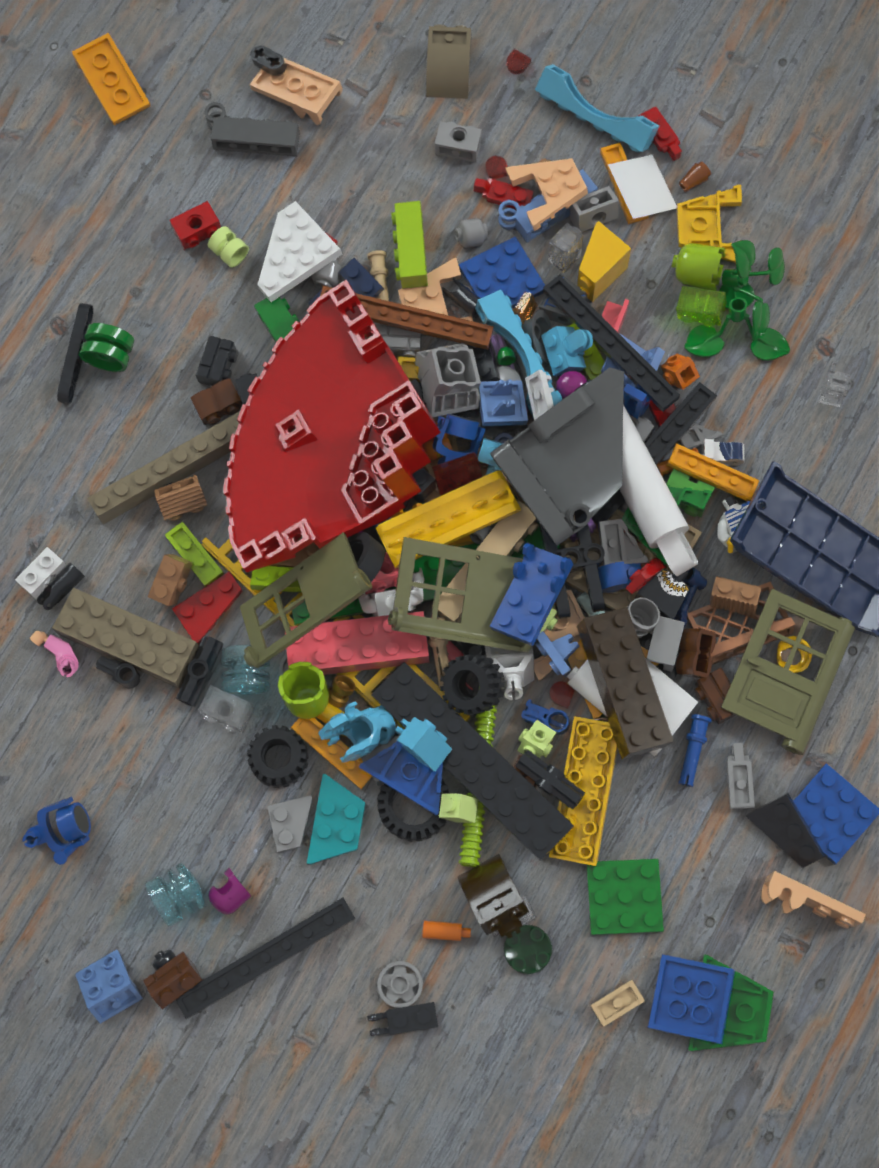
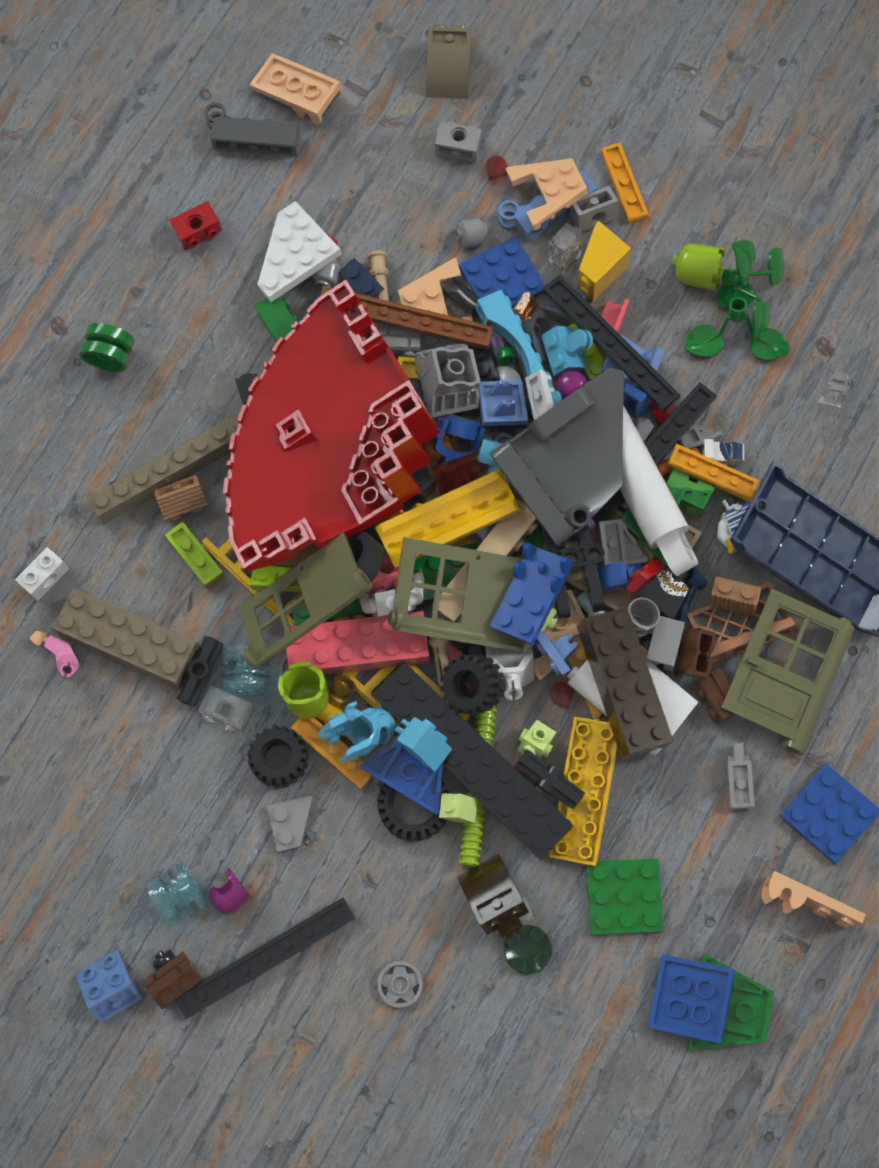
blue piece [23,796,91,865] -> none
black piece [37,563,85,610] -> none
black beam [57,303,93,404] -> none
light orange hinge [72,33,150,125] -> none
black axle [96,656,140,689] -> none
medium nougat brick [148,554,193,606] -> none
red wing [172,571,243,645] -> none
reddish brown brick [190,378,243,425] -> none
black brick [196,336,238,386] -> none
yellowish green wheel [208,226,249,268] -> none
black beam [250,45,287,76] -> none
teal wing [307,774,366,865] -> none
black hinge [367,1002,438,1036] -> none
lime brick [391,201,428,289] -> none
orange cylinder [422,921,471,941] -> none
red hinge [473,178,534,210] -> none
clear red tile [507,49,532,74] -> none
blue piece [521,699,570,735] -> none
medium azure arch [535,64,660,152] -> none
tan plate [590,980,645,1027] -> none
white sticker [608,155,677,219] -> none
red hinge [638,106,682,161] -> none
orange brick [660,353,700,390] -> none
clear neon green brick [676,286,727,326] -> none
yellow wing [677,185,742,263] -> none
blue pin [678,714,712,787] -> none
dark orange cone [679,161,711,192] -> none
black wing [746,793,825,868] -> none
yellow piece [777,636,812,673] -> none

